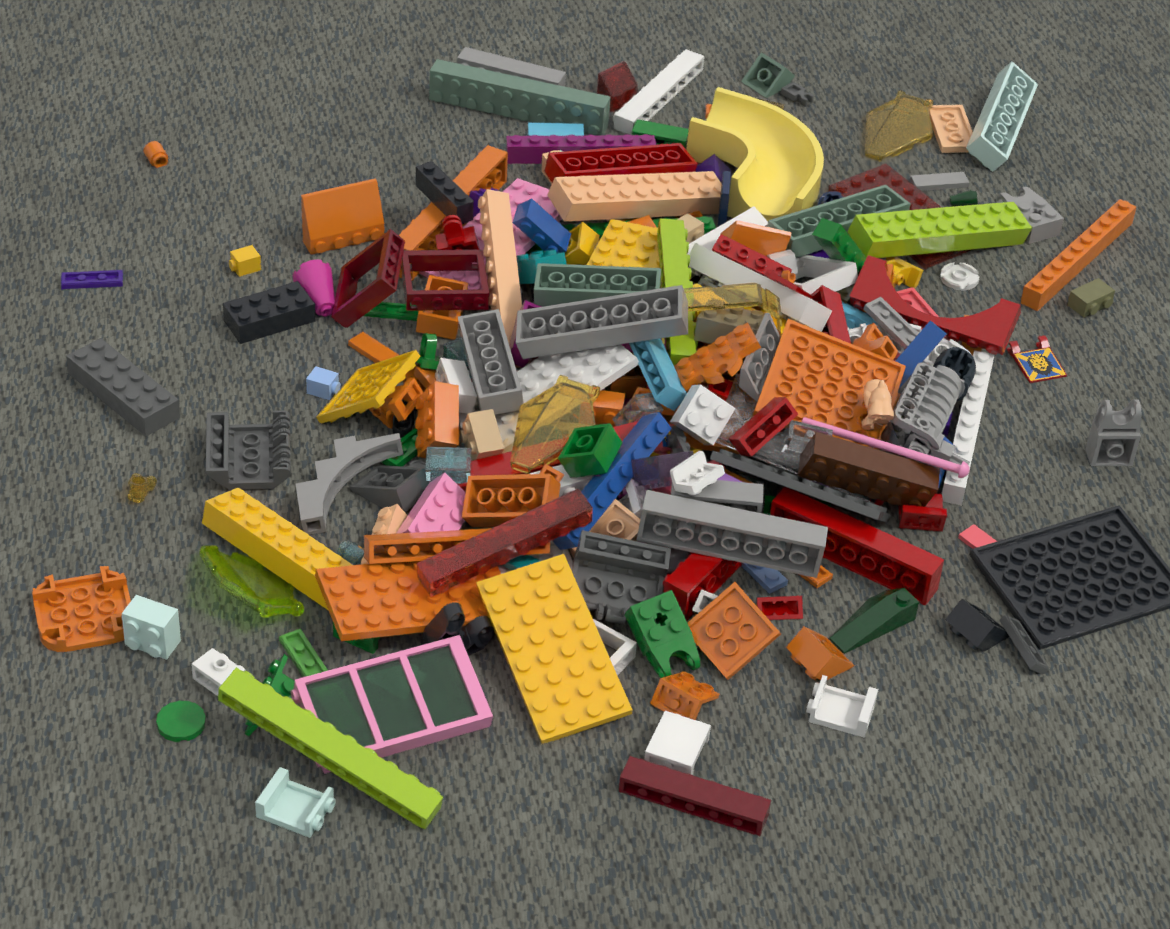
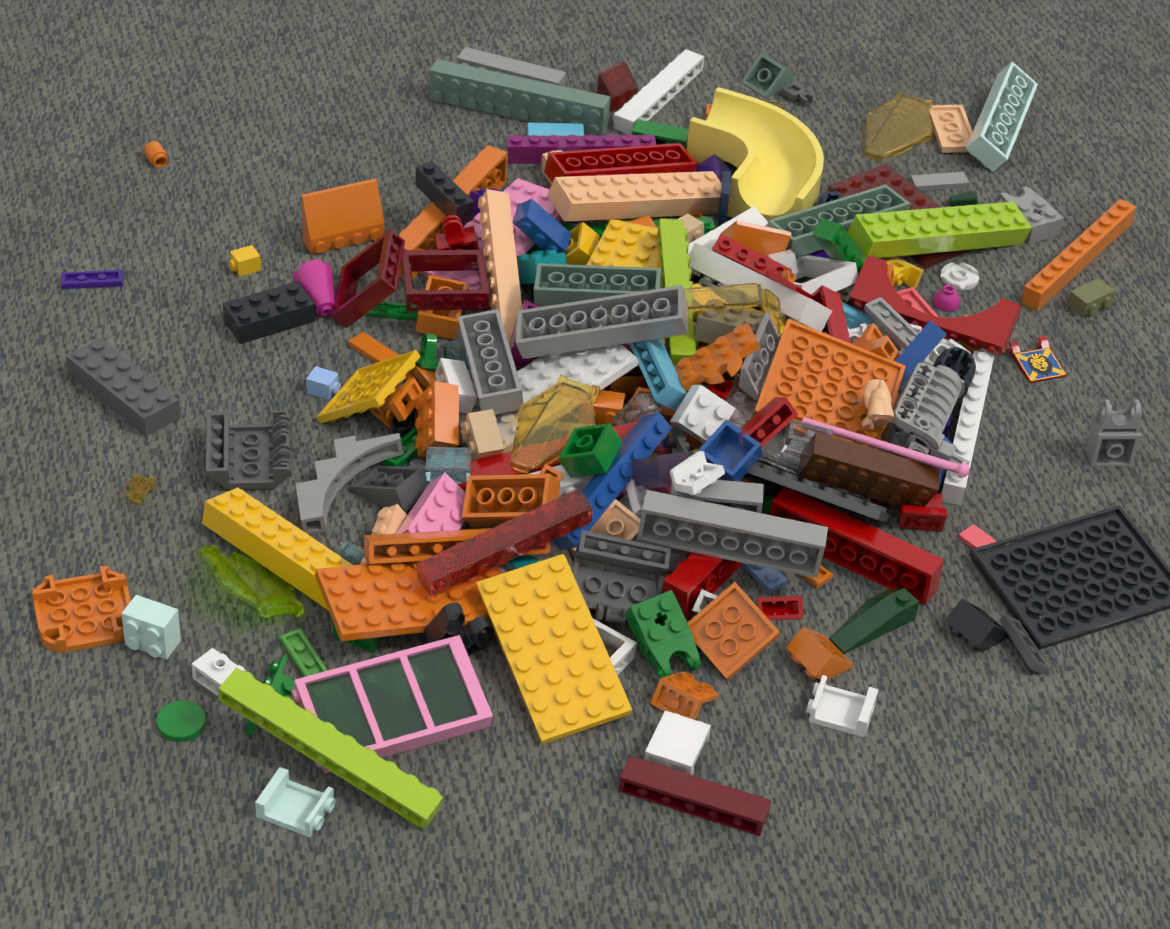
none -> blue piece [697,420,762,482]
none -> dark pink brick [933,285,960,311]

